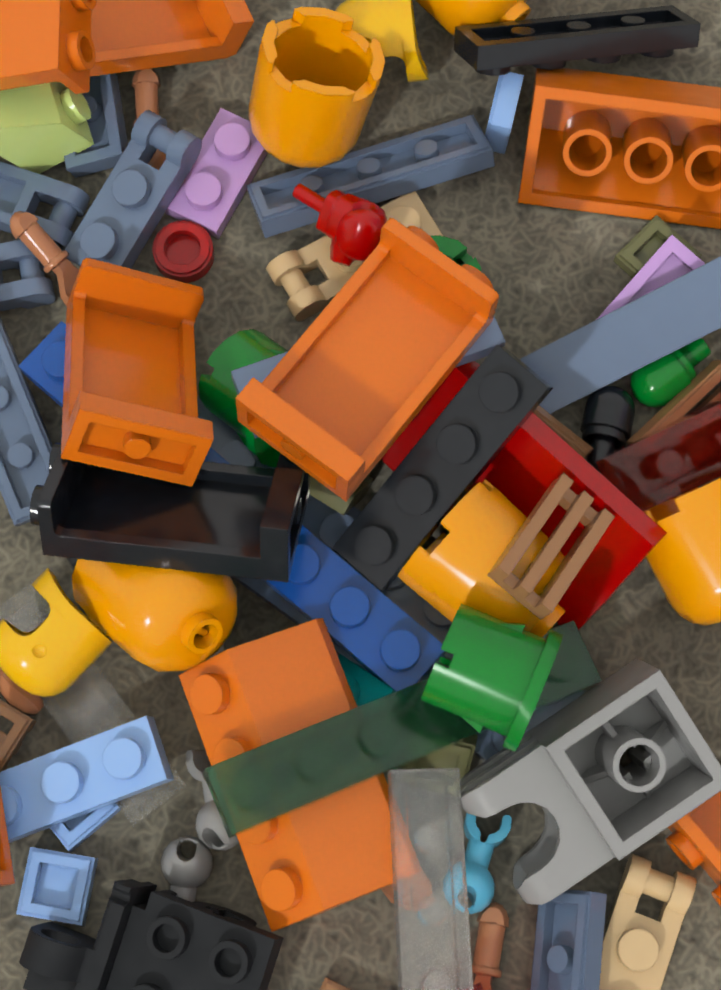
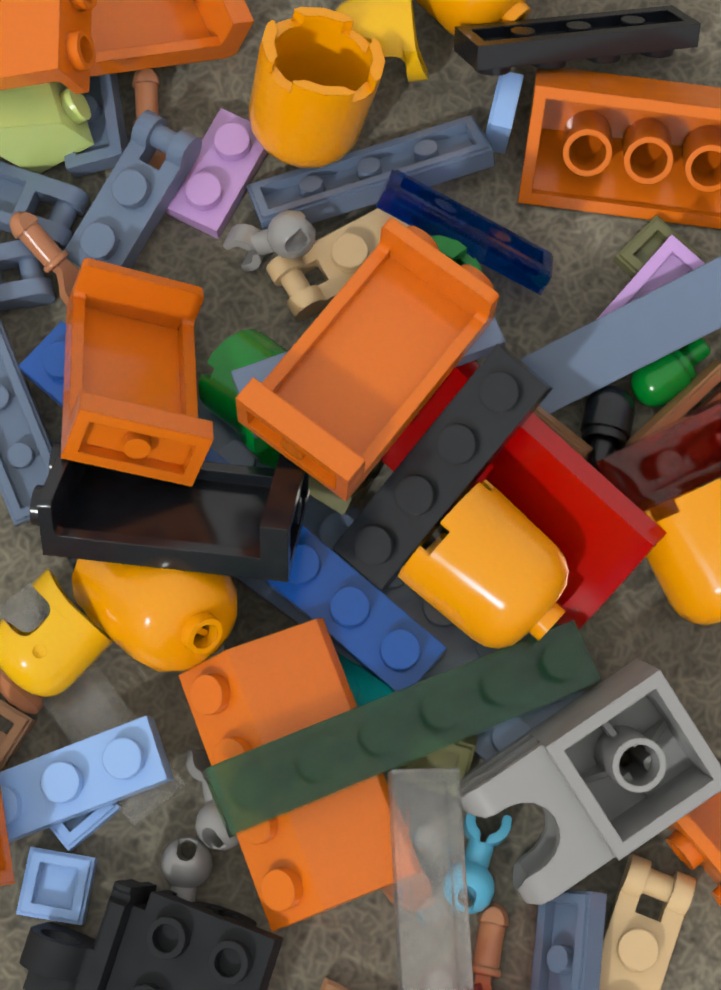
red tile [152,220,215,283] -> none
red piece [292,183,387,267] -> none
green piece [421,603,564,752] -> none
medium nougat tile [488,473,615,620] -> none
none -> light grey arm [223,210,316,272]
none -> clear blue tile [376,169,553,295]

